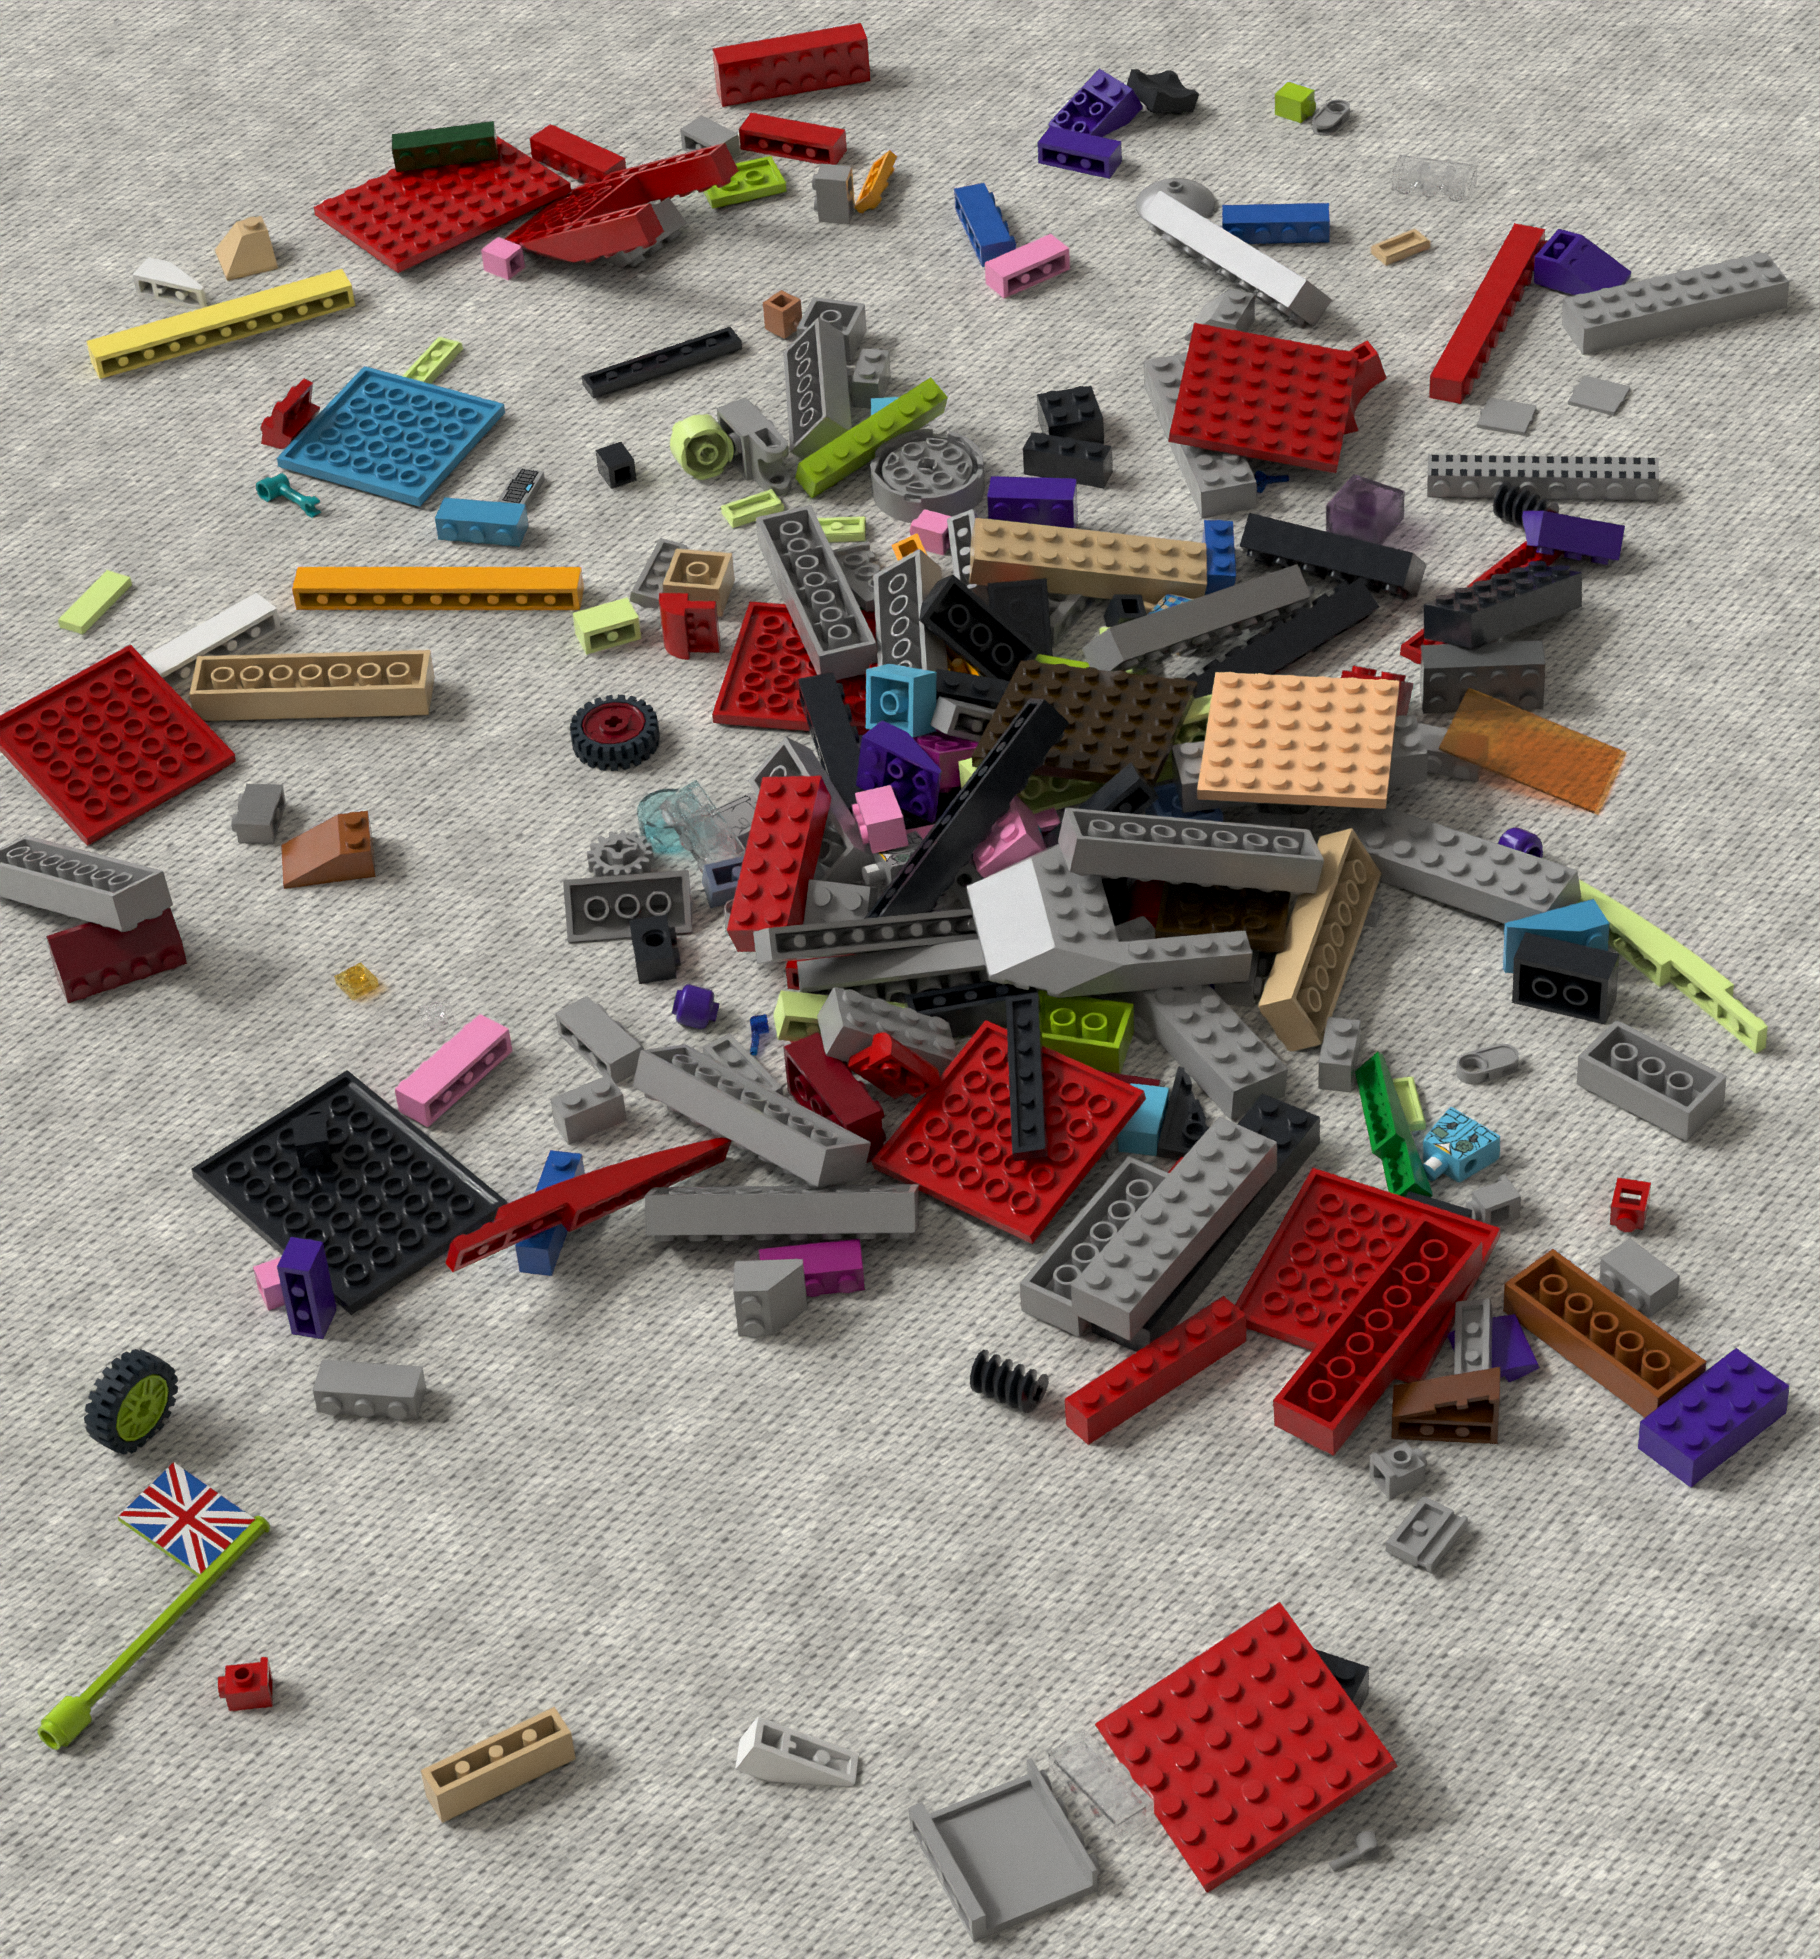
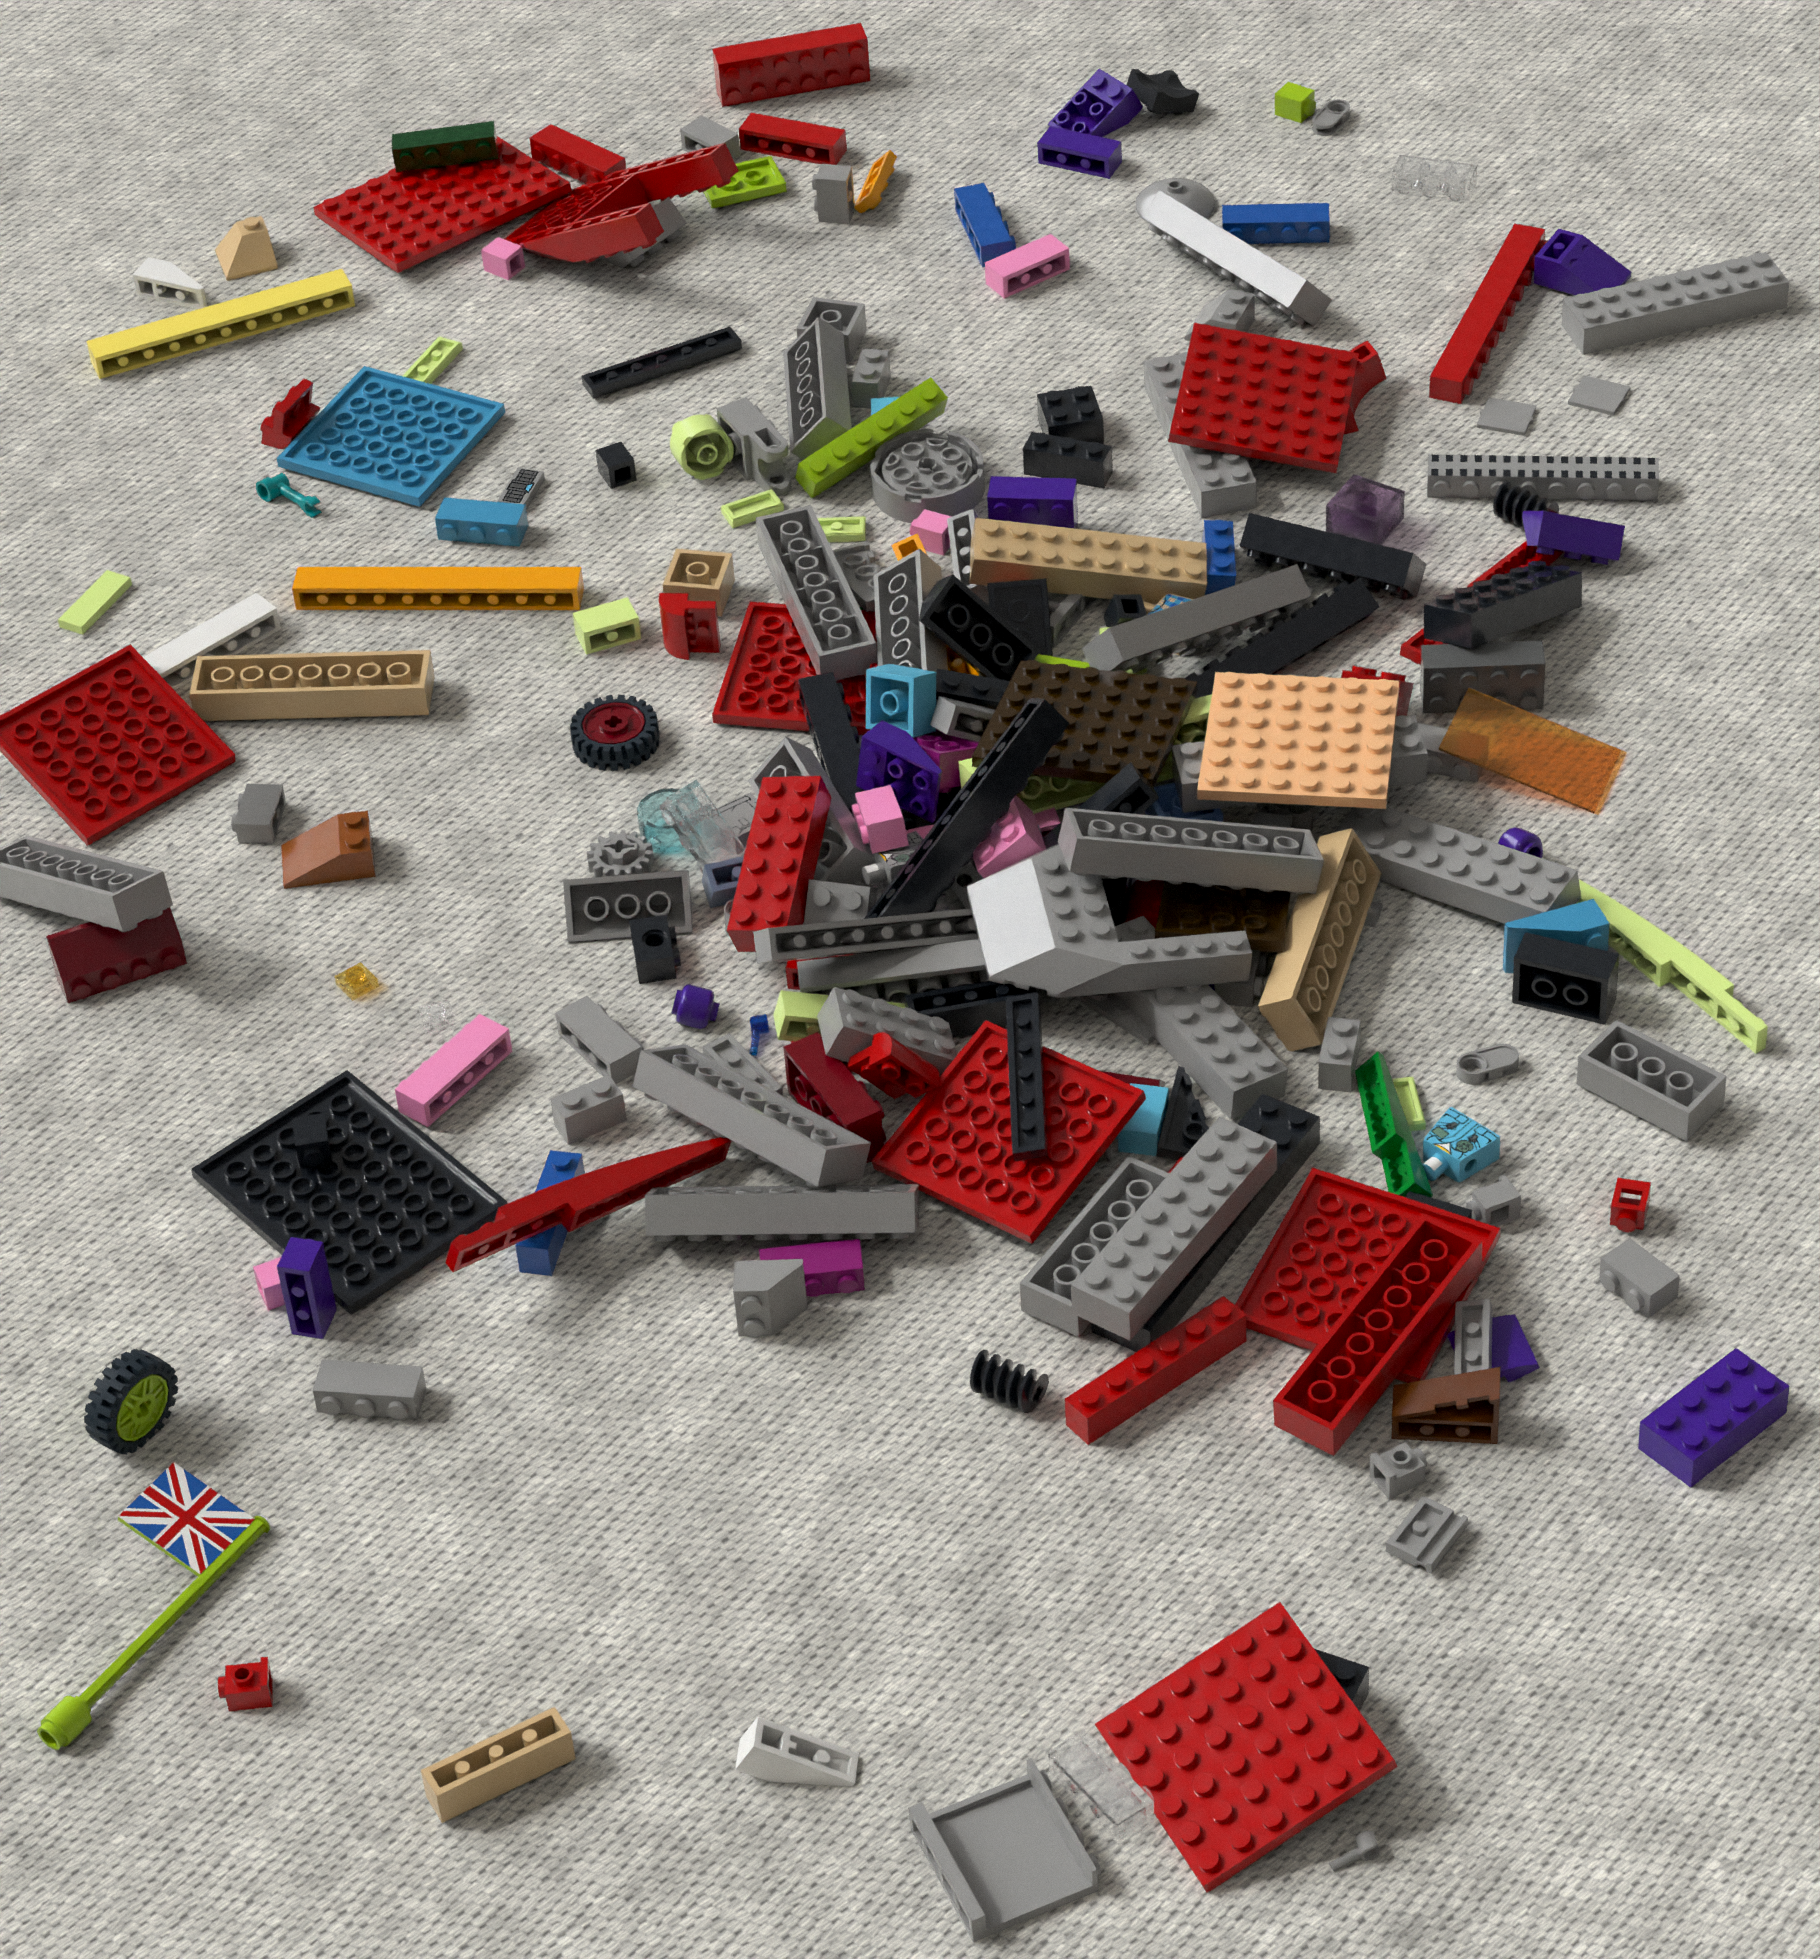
light grey plate [629,538,687,609] -> none
nougat brick [763,290,802,339] -> none
lime brick [1038,990,1134,1074] -> none
clear blue hand [1254,470,1289,493] -> none
tan tile [1371,229,1431,266] -> none
dark orange brick [1503,1249,1707,1417] -> none

